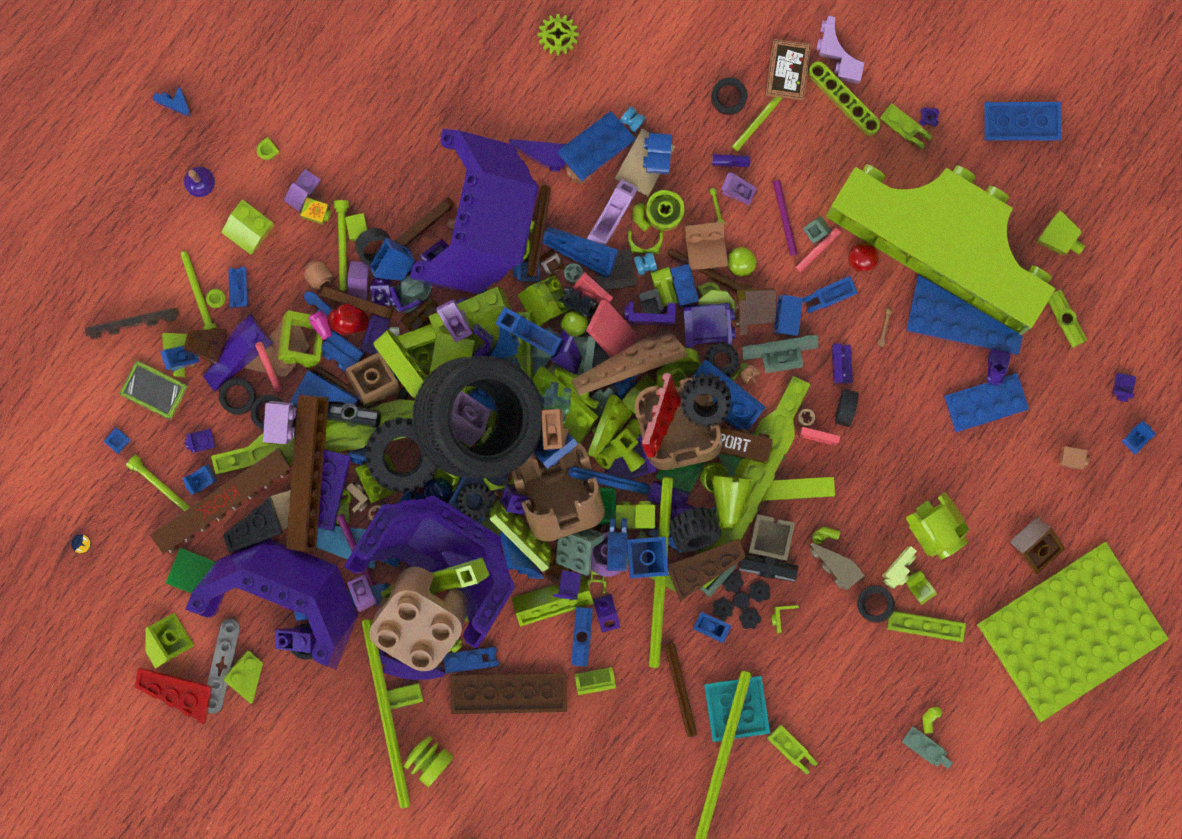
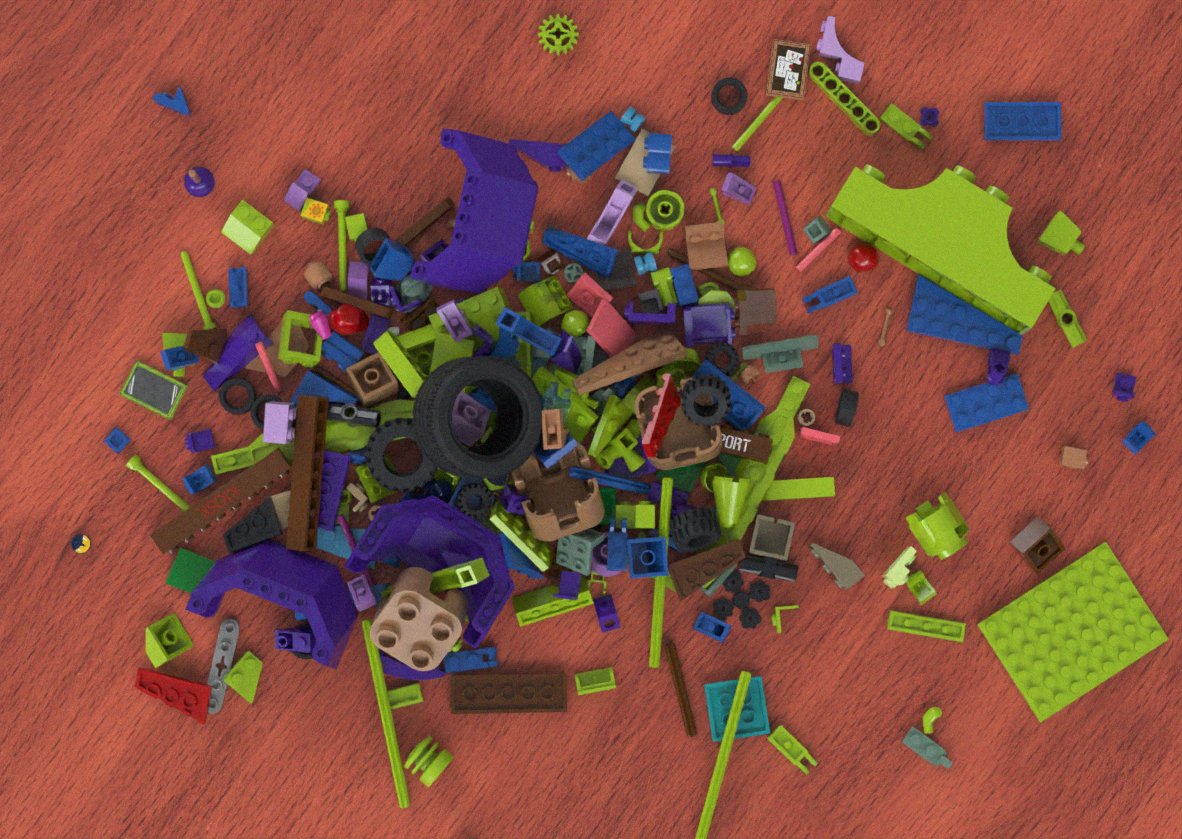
clear smoke piece [85,308,180,340] -> none
lime tile [257,137,280,160] -> none
reddish brown axle [527,185,551,277] -> none
black hinge [558,287,599,317] -> none
blue piece [571,607,593,666] -> none
blue hinge [773,295,803,336] -> none
lime arm [812,527,840,544] -> none
black tyre [857,585,895,623] -> none

